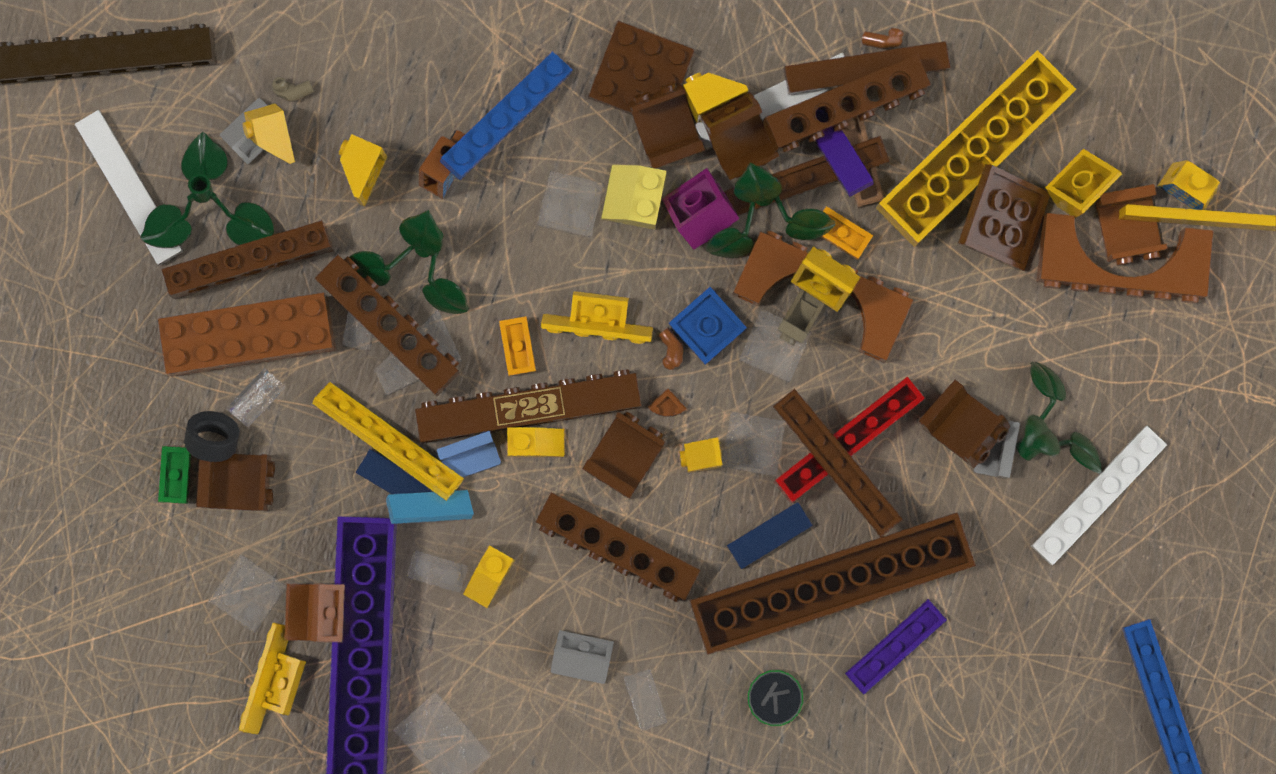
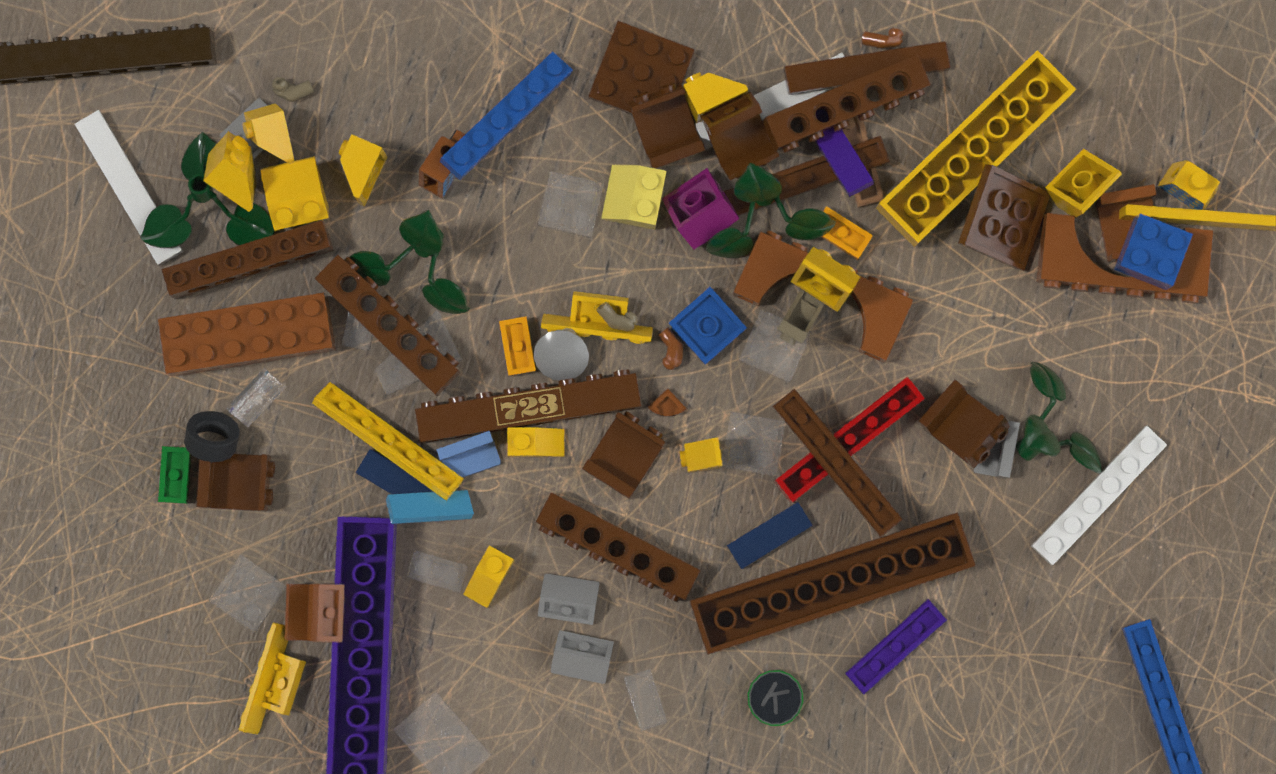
none -> yellow slope [203,131,257,212]
none -> yellow slope [260,156,329,231]
none -> light grey dish [534,328,589,381]
none -> light grey panel [538,574,599,625]
none -> dark tan arm [596,302,638,332]
none -> blue brick [1114,213,1193,290]

